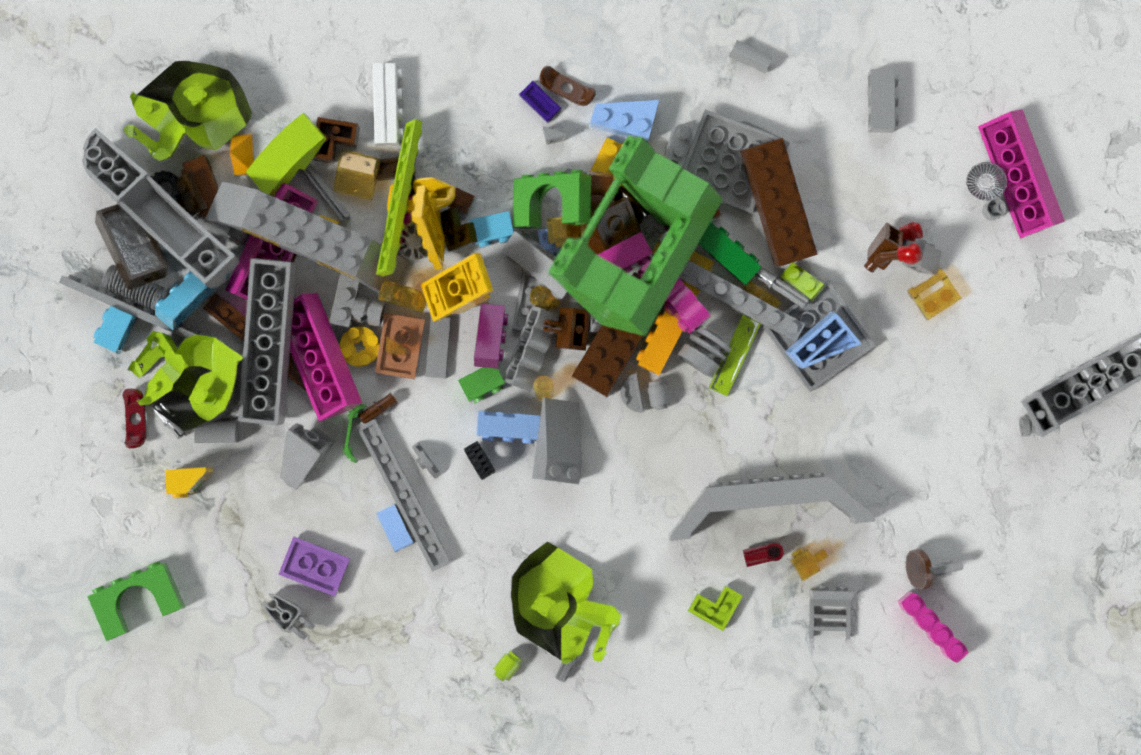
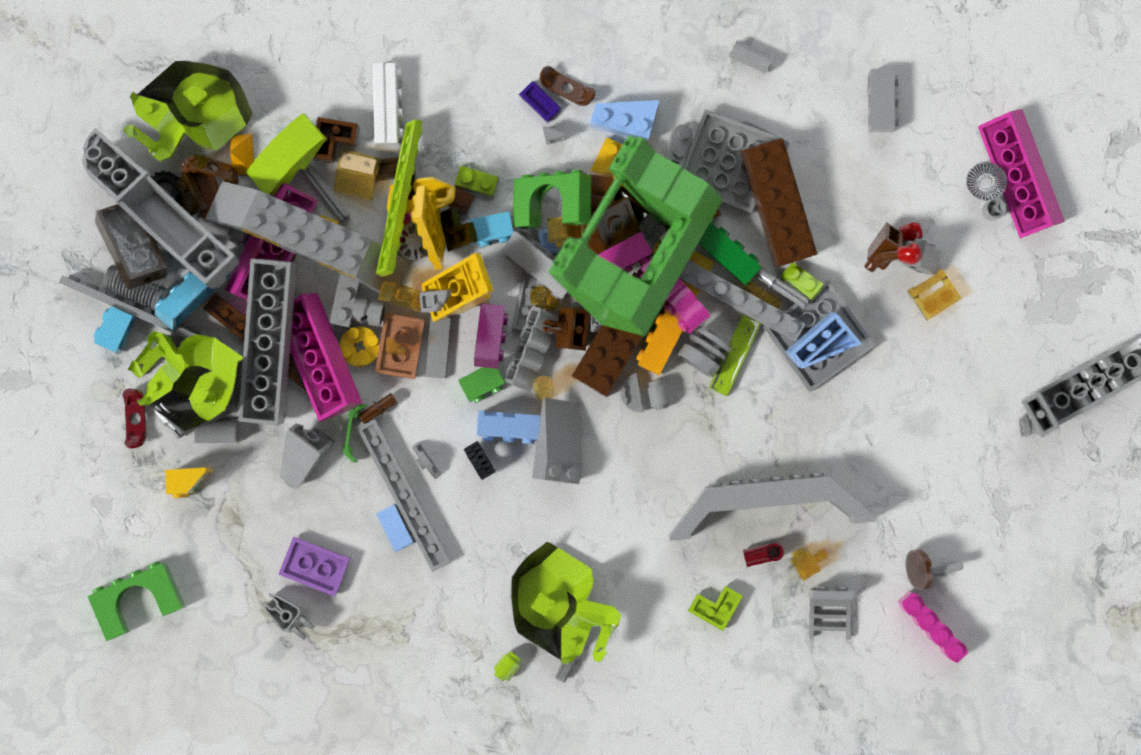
none -> reddish brown piece [180,155,239,185]
none -> light grey tile [419,290,452,313]
none -> lime plate [454,166,499,197]

